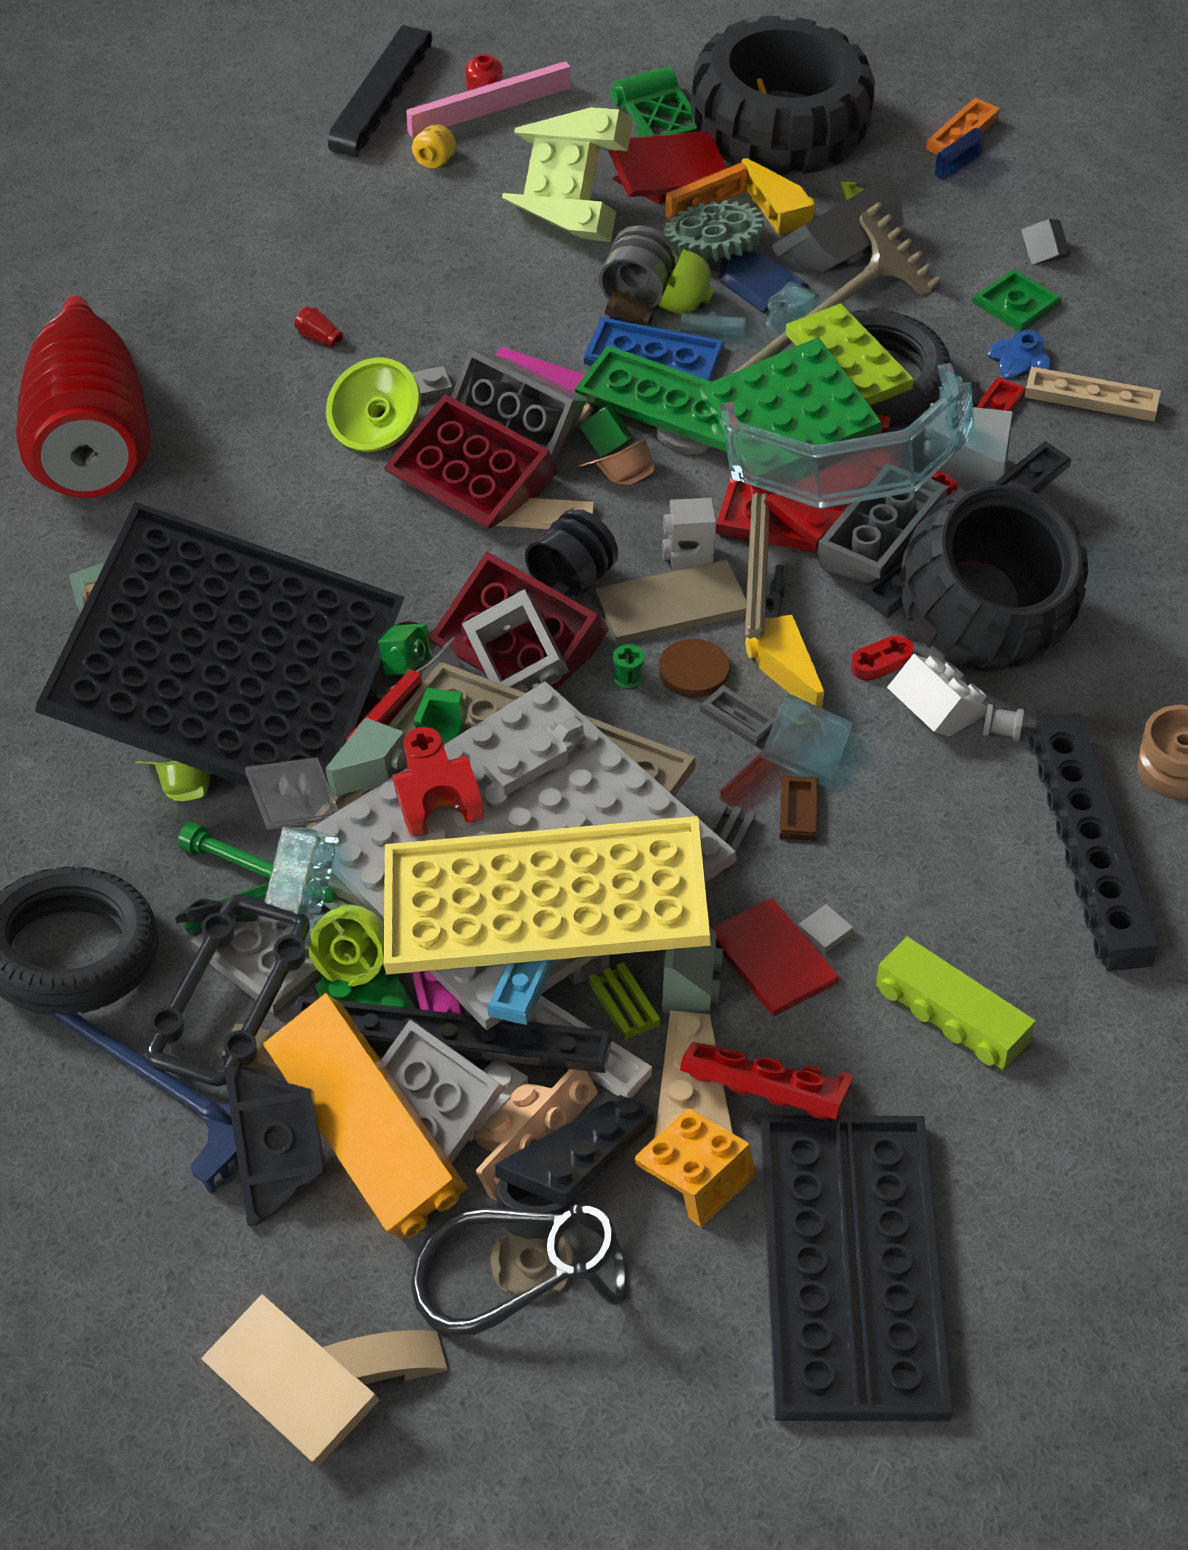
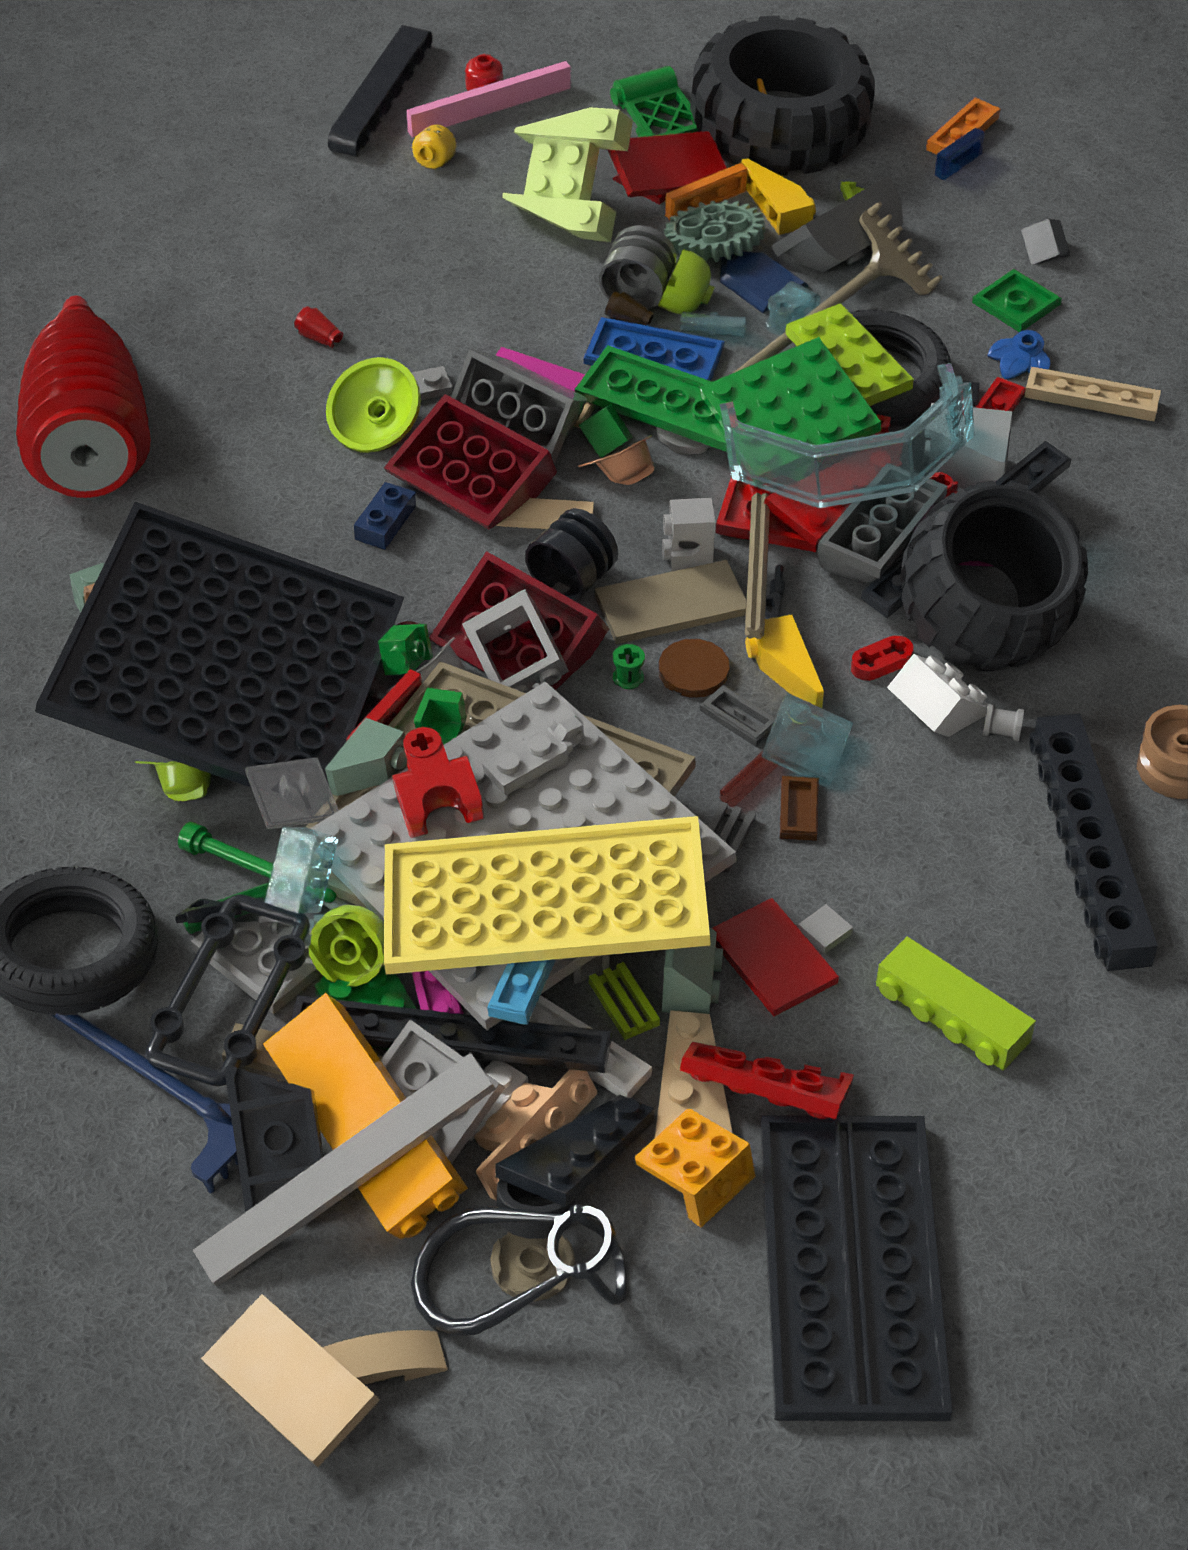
none -> light grey tile [193,1053,496,1286]
none -> dark blue piece [354,482,416,550]

